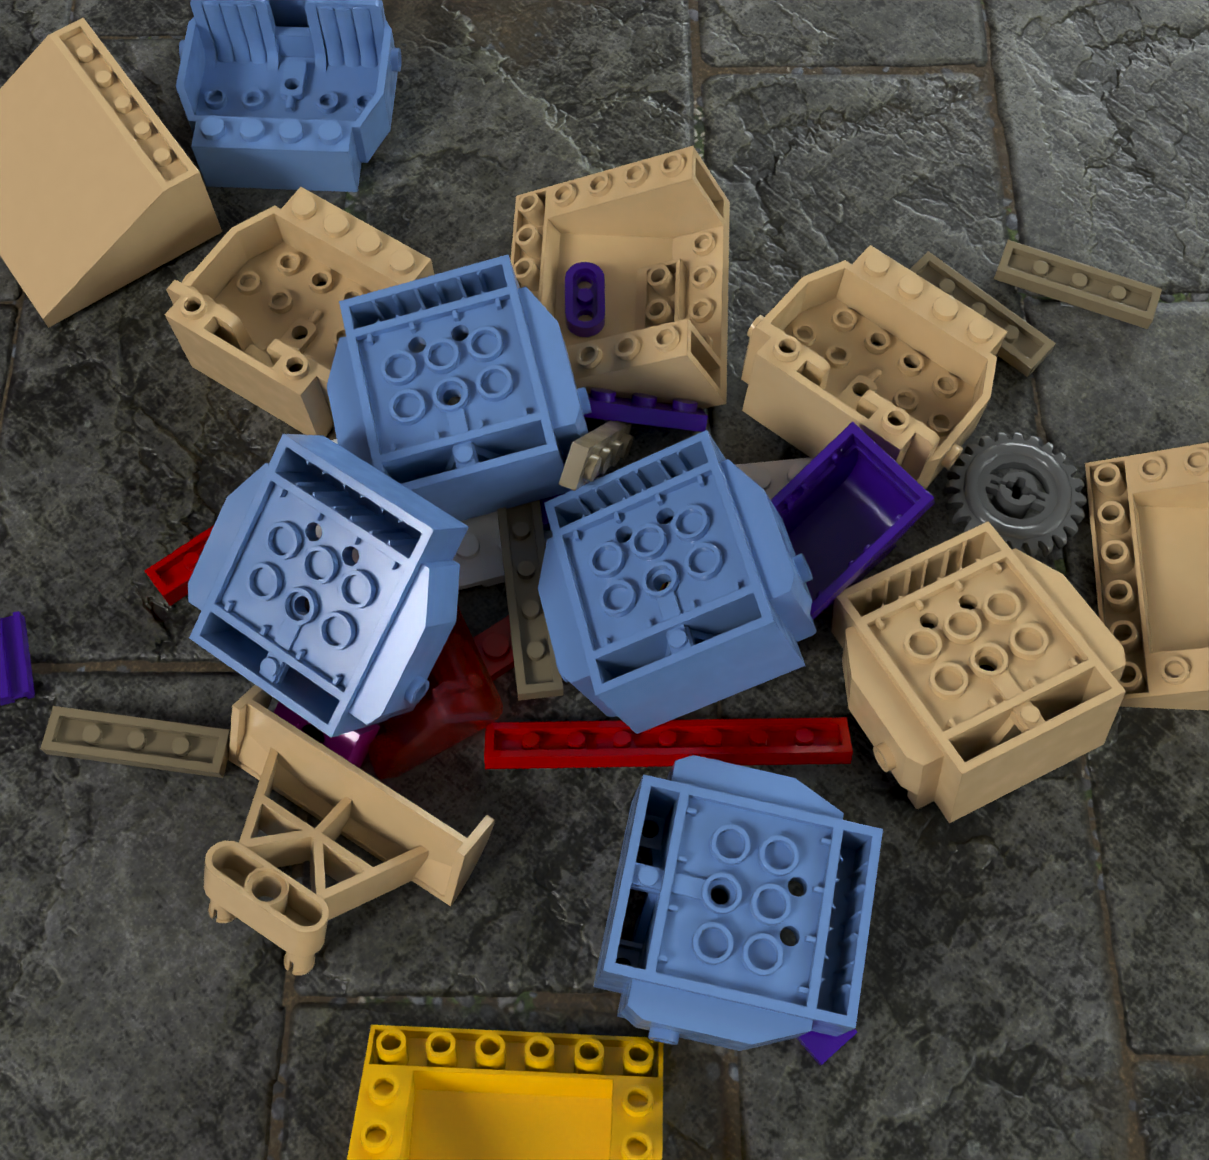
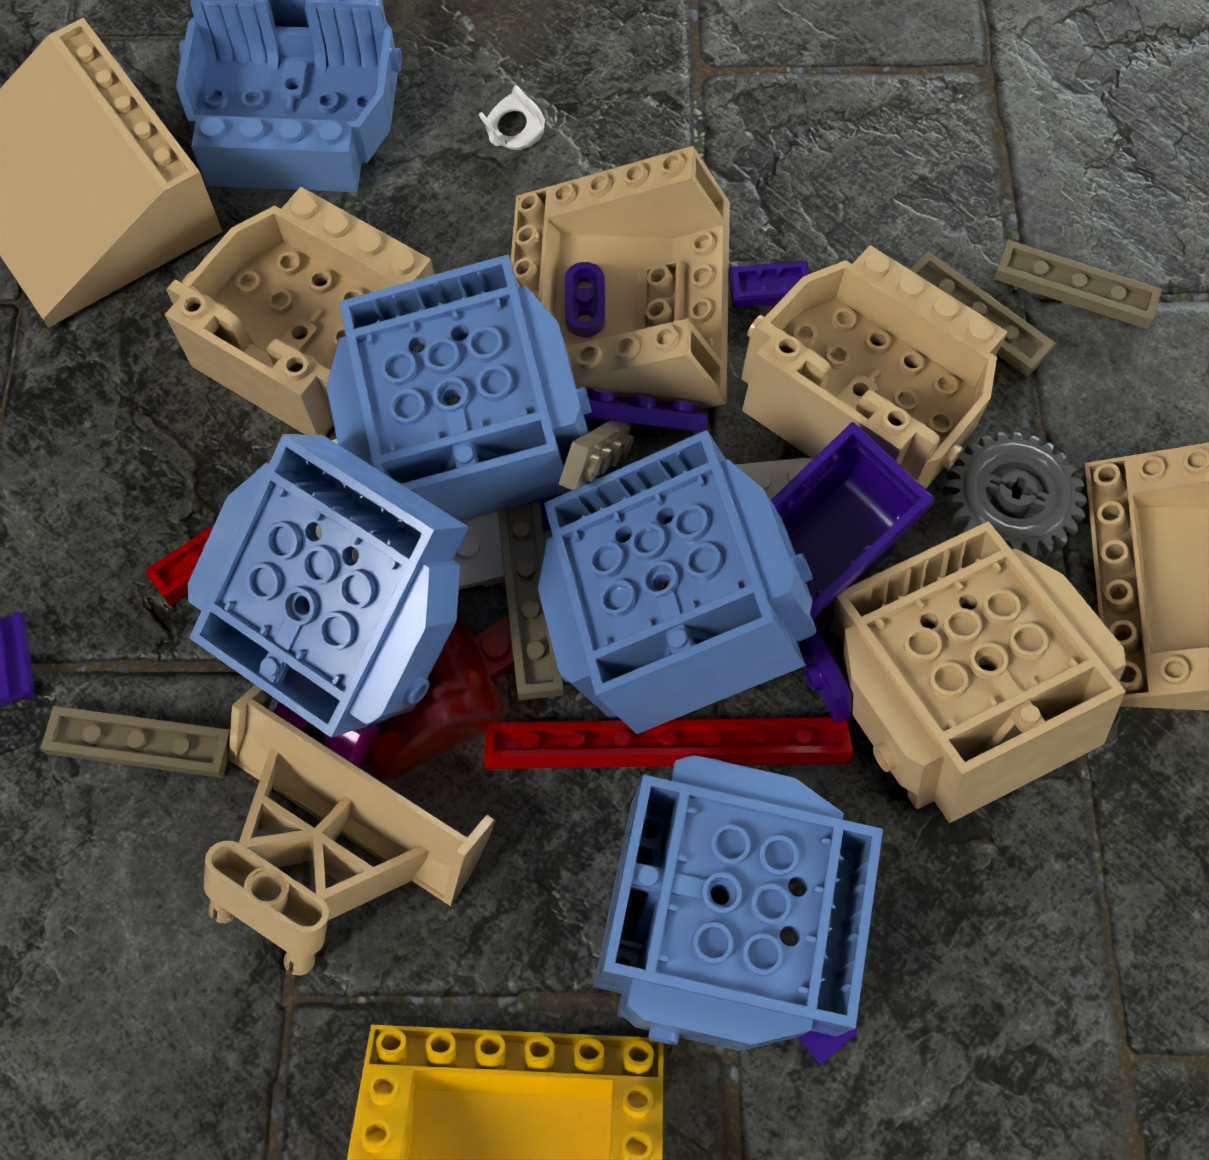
none -> white piece [479,85,545,150]
none -> dark purple plate [729,261,810,308]
none -> dark purple plate [800,624,852,723]

